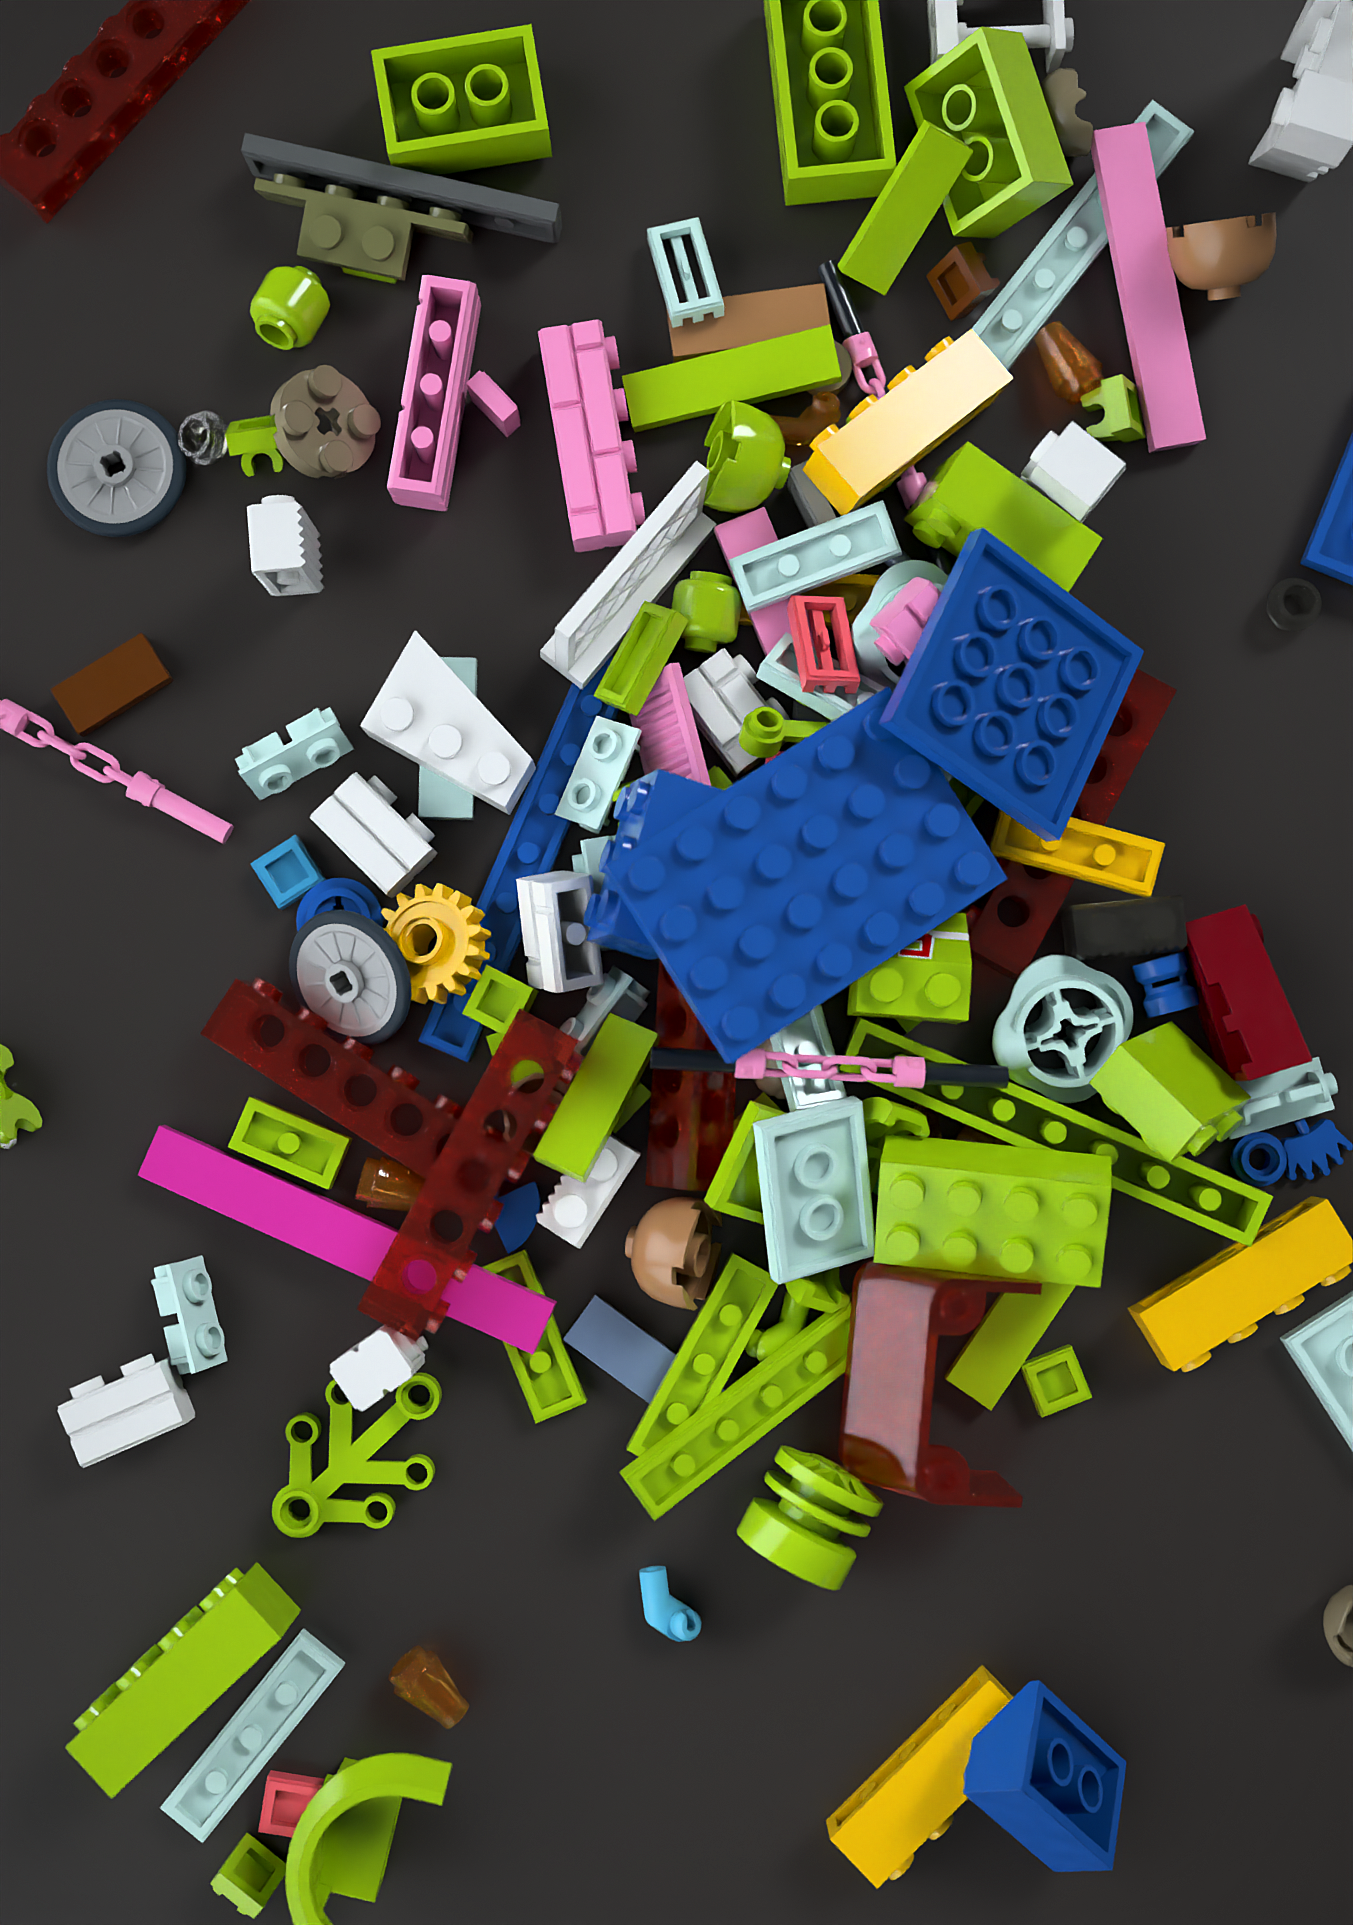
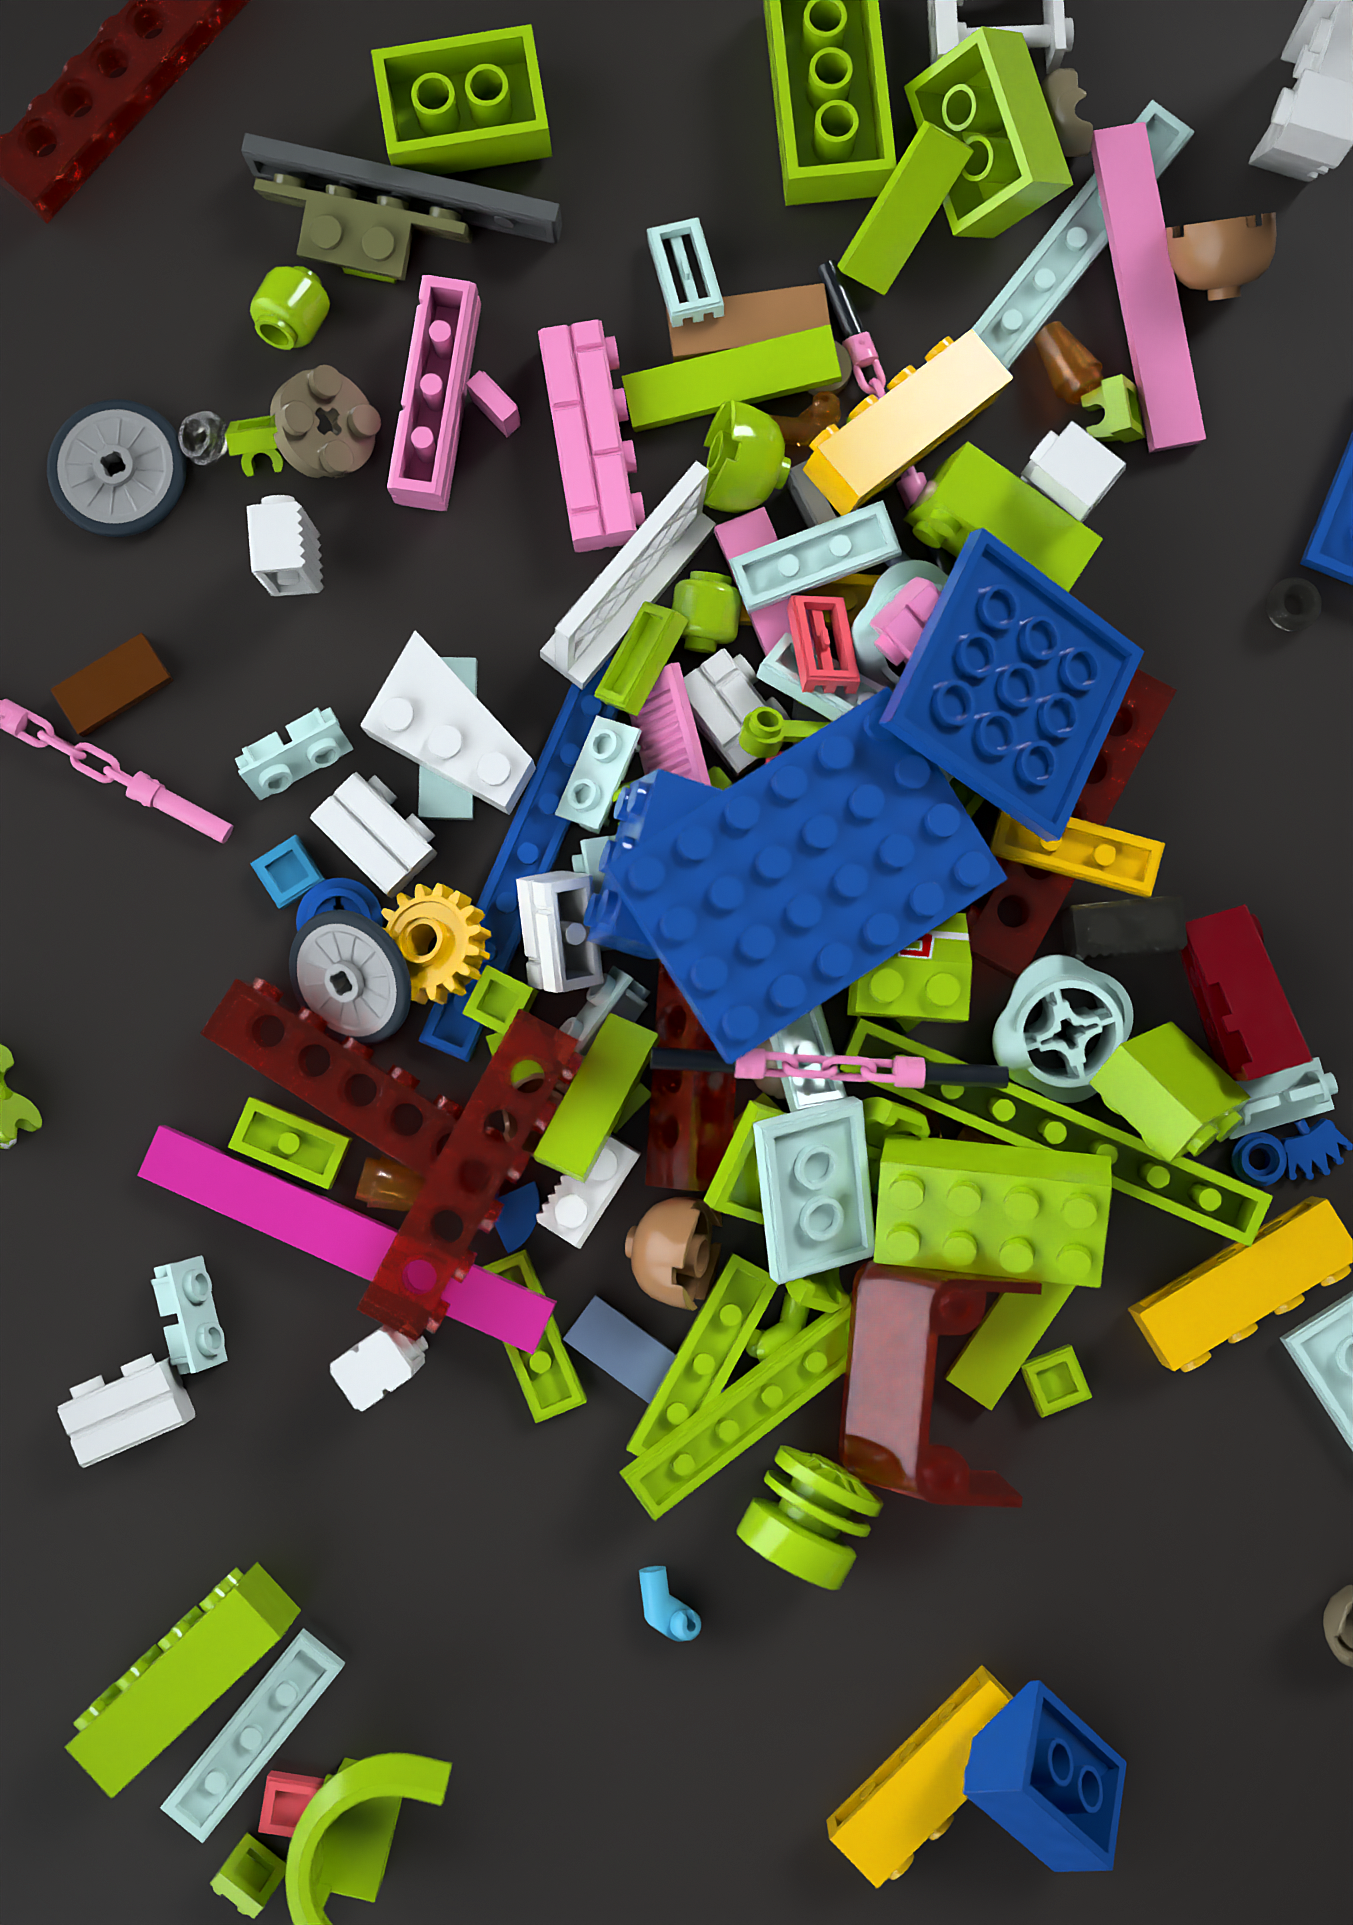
lime plant [272,1372,442,1538] -> none
clear orange cone [388,1645,469,1729] -> none
reddish brown tile [926,241,1000,321] -> none
blue wheel [1132,951,1200,1018] -> none

